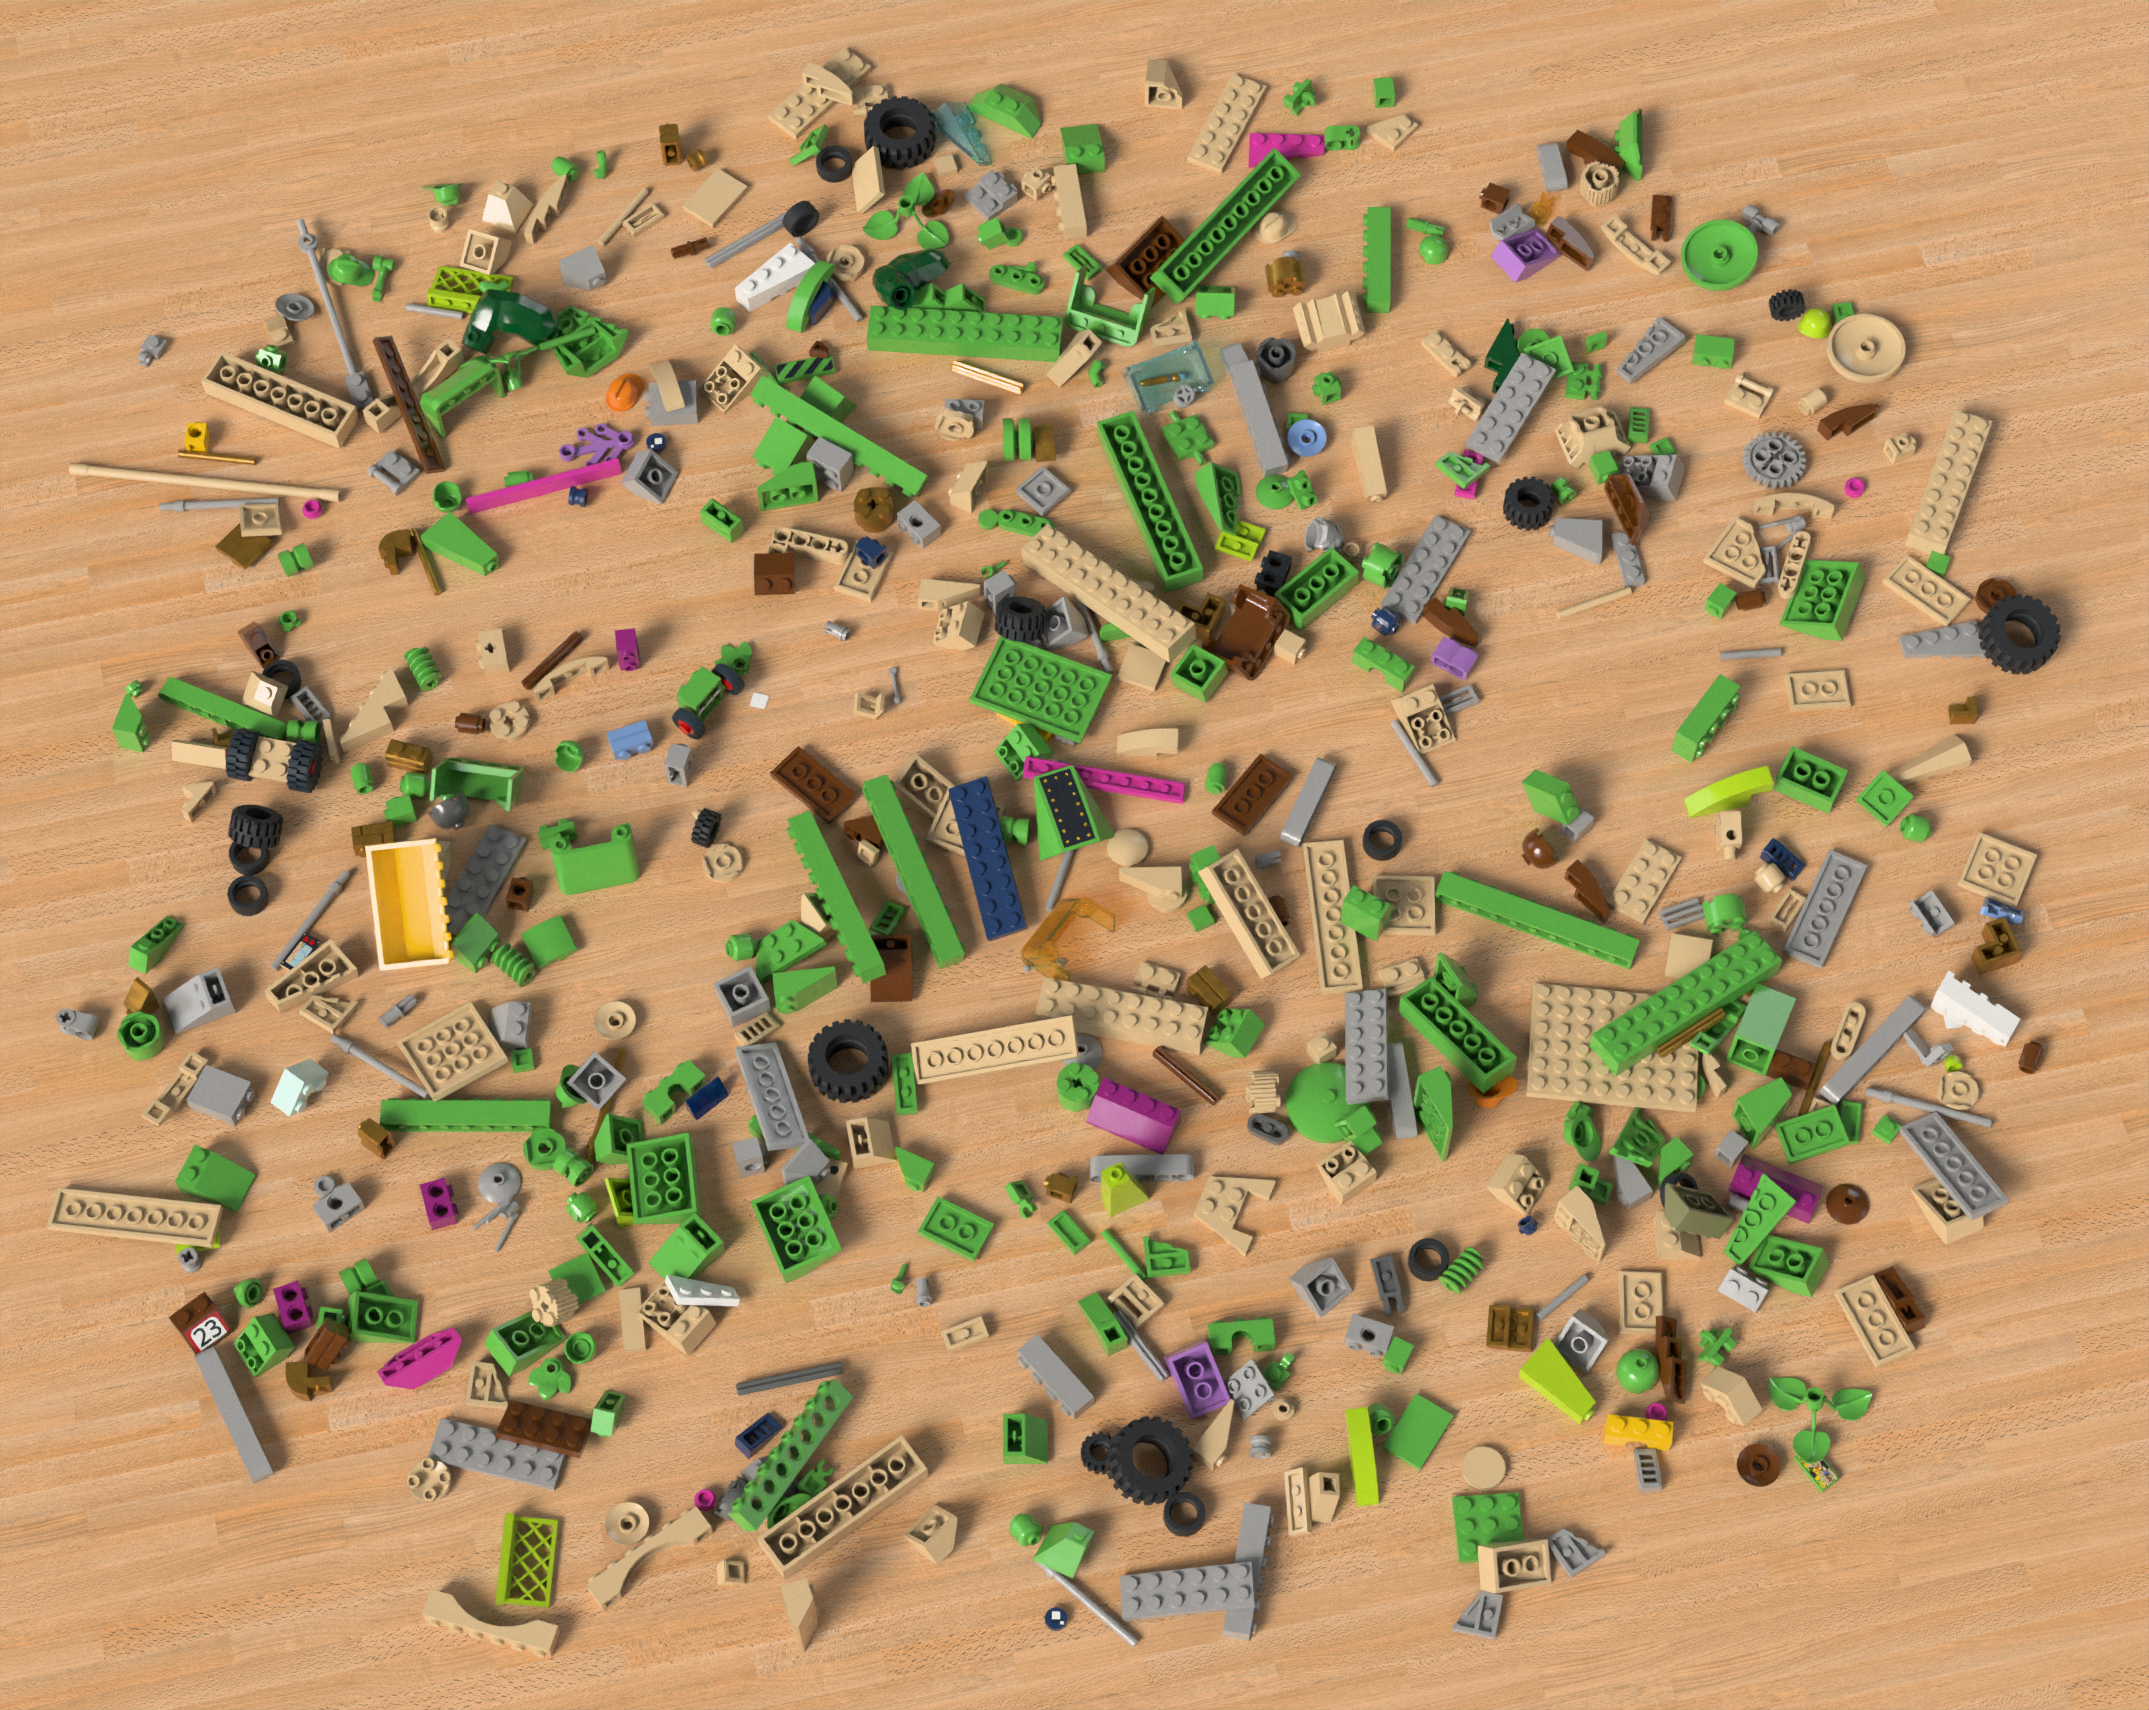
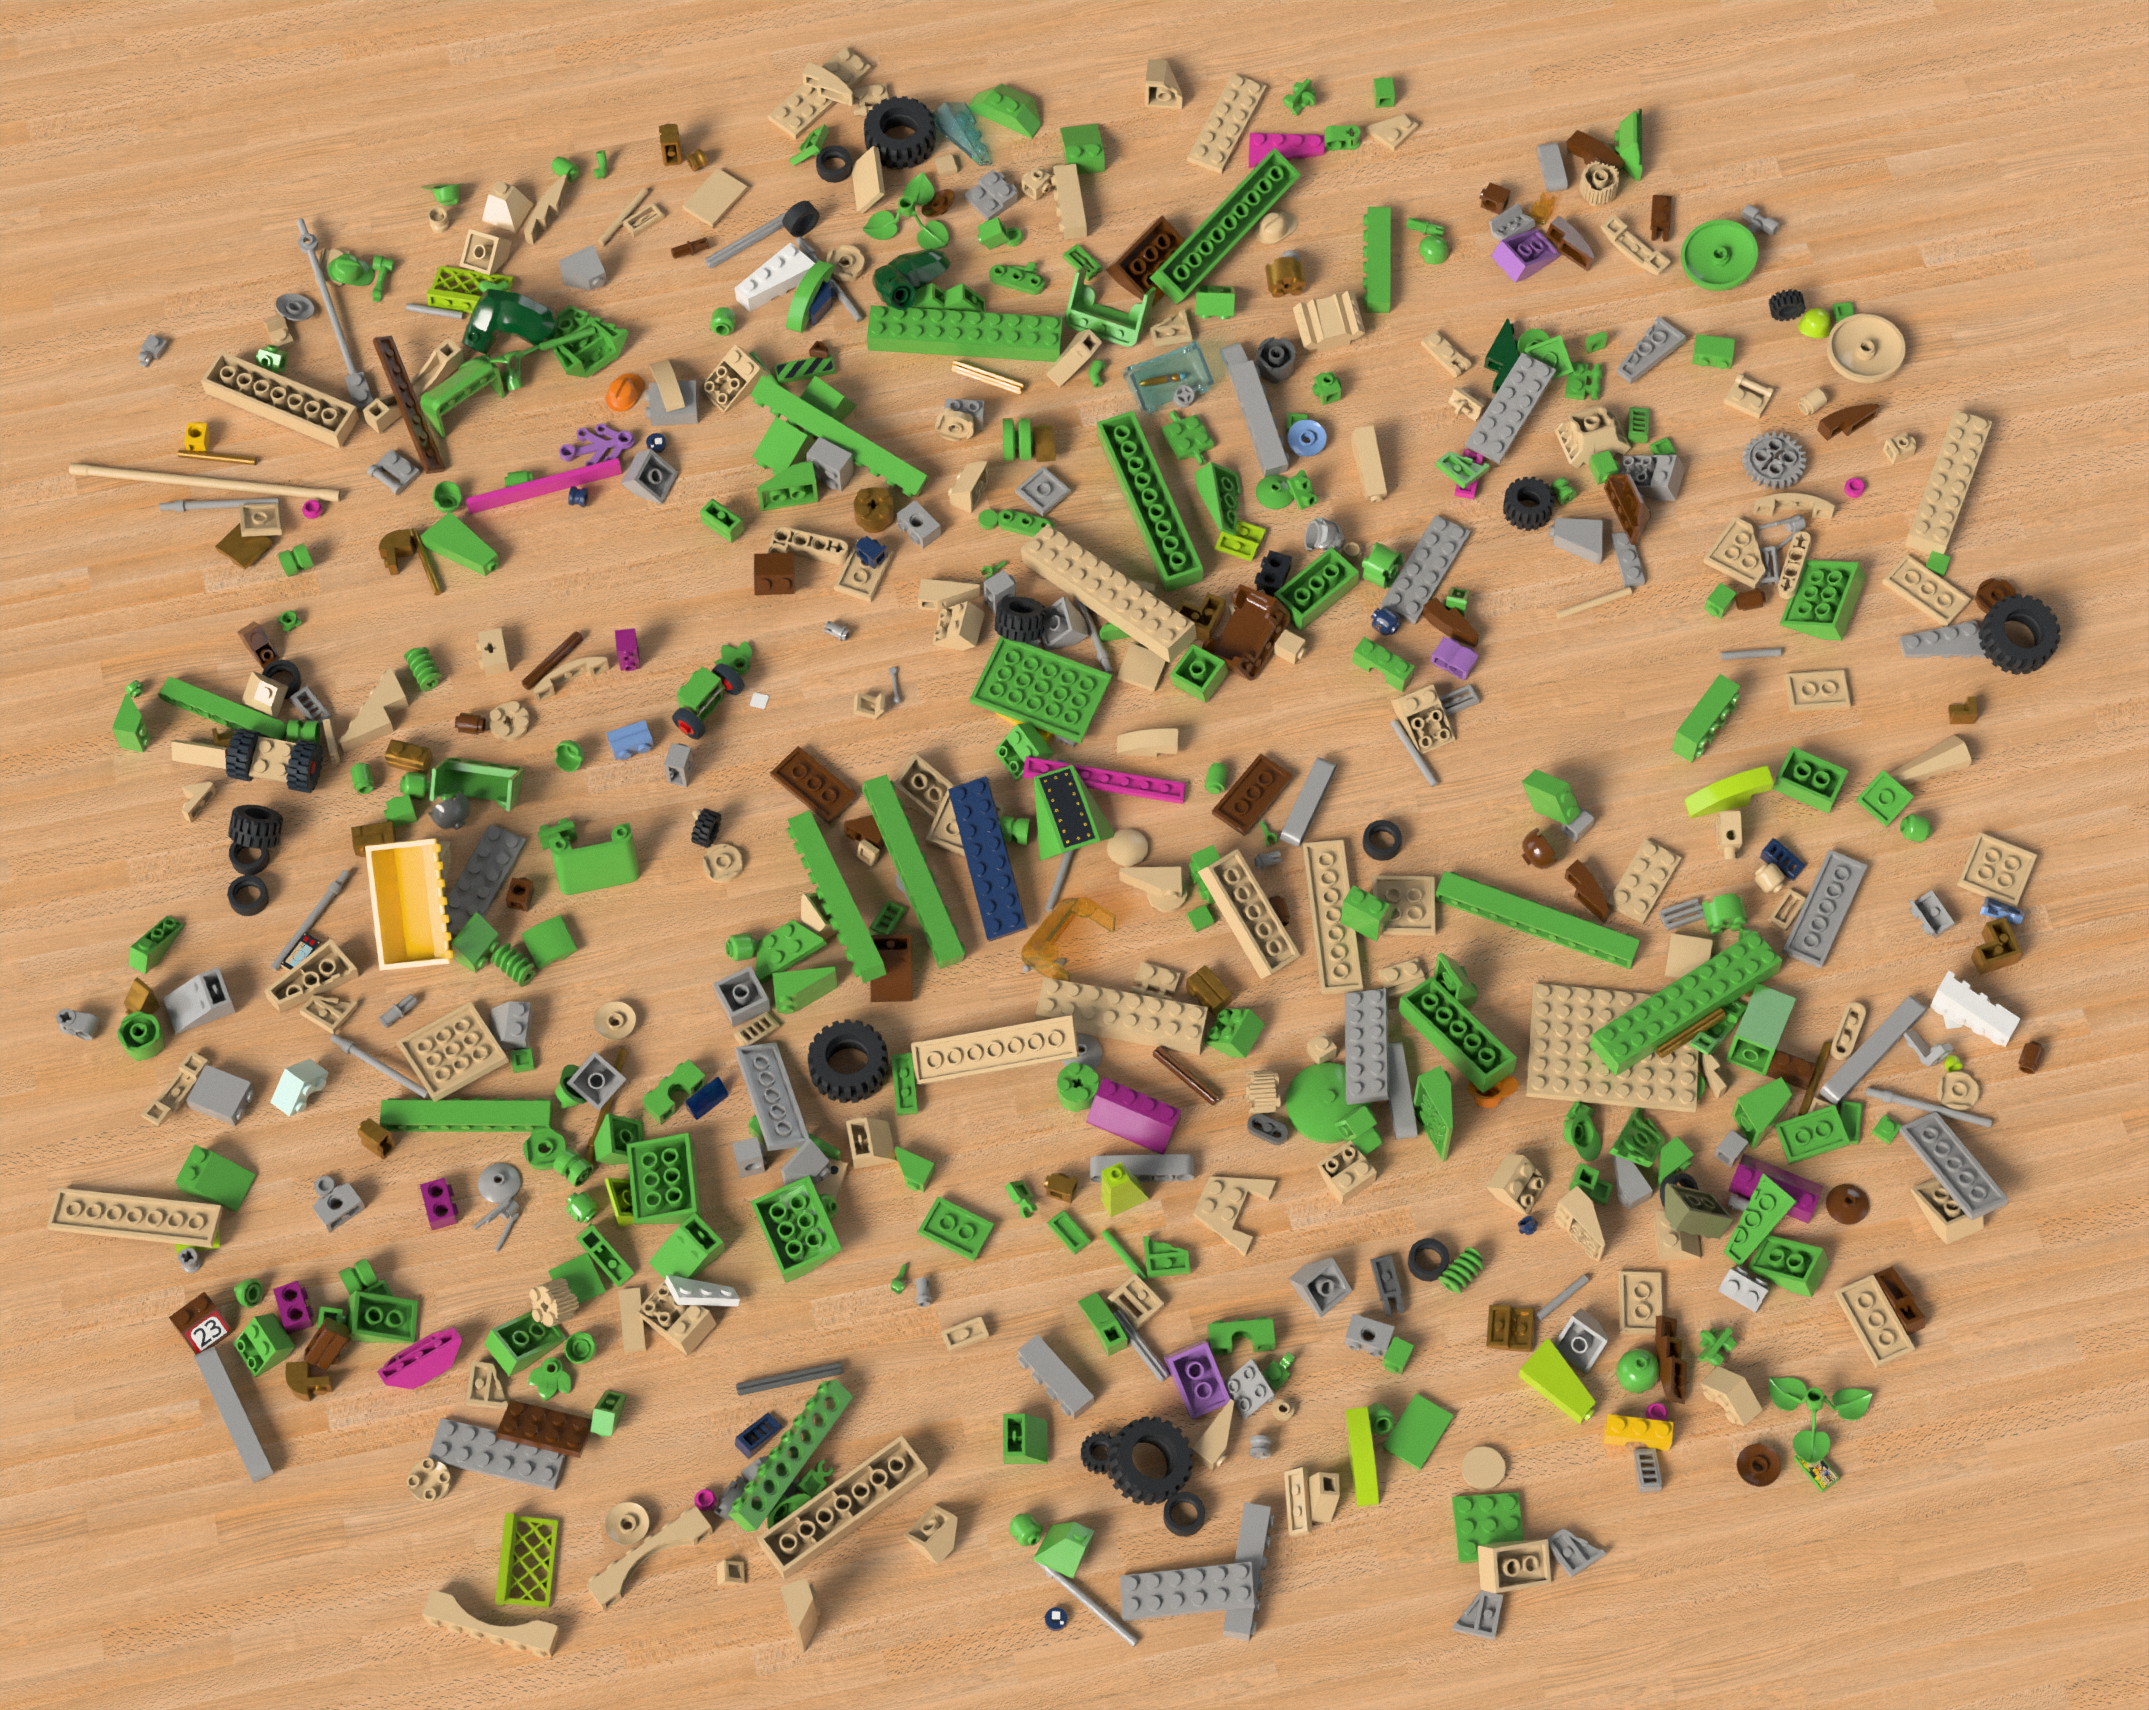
none -> bright green hand [1260,821,1277,847]

